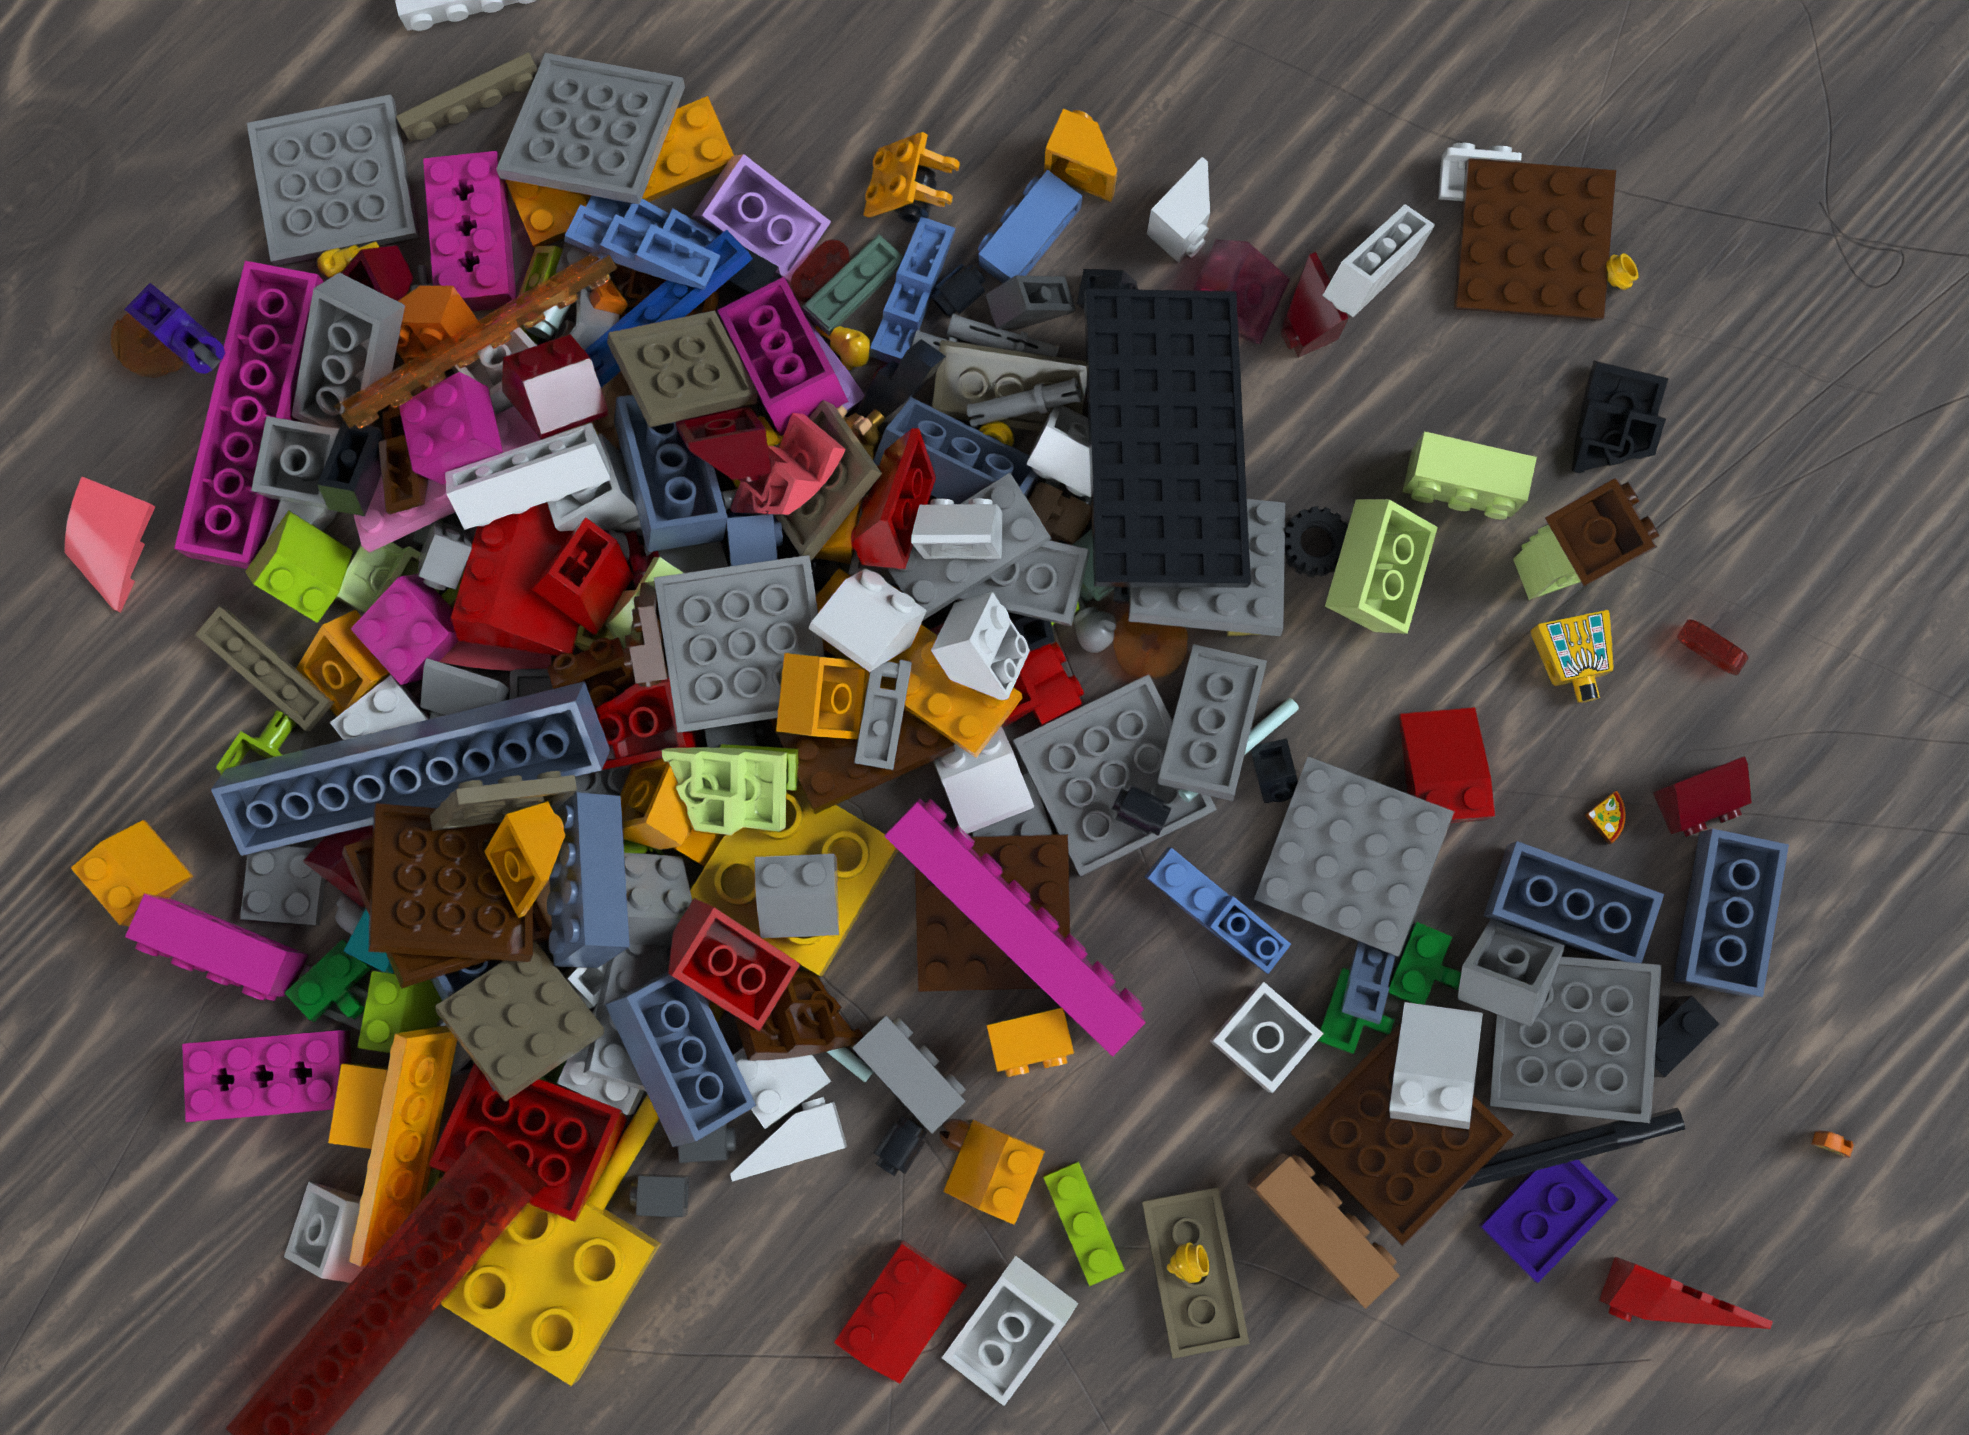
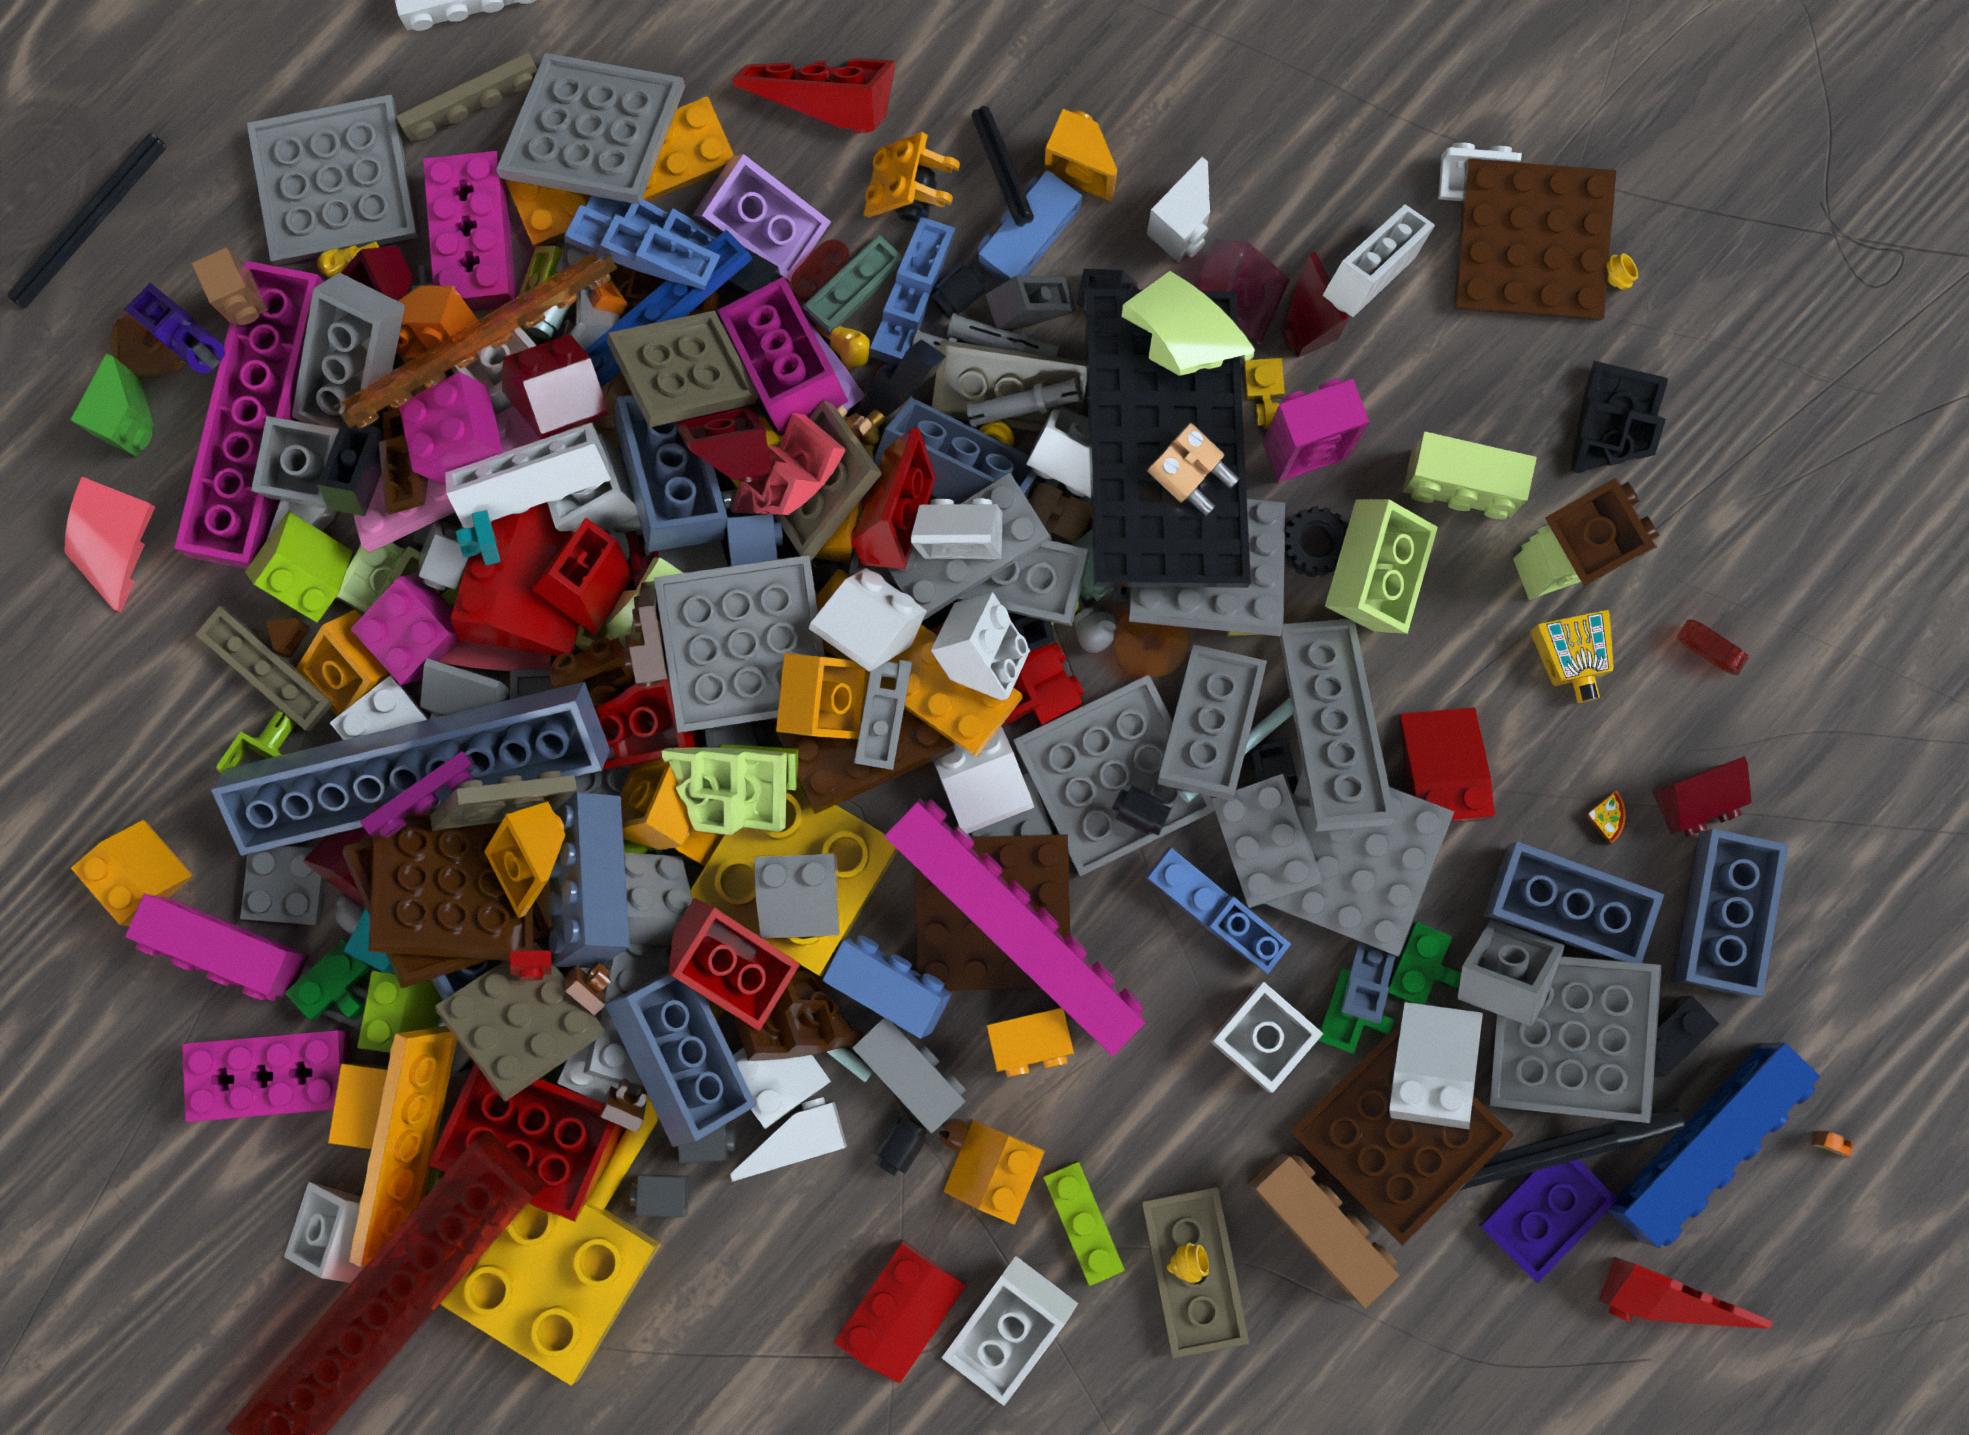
none -> black axle [8,133,166,309]
none -> bright green slope [70,353,154,457]
none -> medium nougat brick [191,247,268,326]
none -> reddish brown slope [266,618,310,658]
none -> magenta plate [360,751,476,838]
none -> teal tile [456,510,501,565]
none -> red plate [510,951,552,981]
none -> dark orange tile [565,962,611,1016]
none -> reddish brown tile [601,1078,647,1133]
none -> red wedge [733,58,895,133]
none -> medium blue brick [823,935,952,1039]
none -> black axle [971,106,1034,227]
none -> yellowish green slope [1122,271,1255,376]
none -> light nougat piece [1147,423,1239,515]
none -> light grey plate [1211,774,1323,908]
none -> yellow plate [1243,358,1285,429]
none -> dark pink brick [1262,378,1370,483]
none -> light grey plate [1279,619,1395,832]
none -> blue brick [1607,1043,1821,1248]

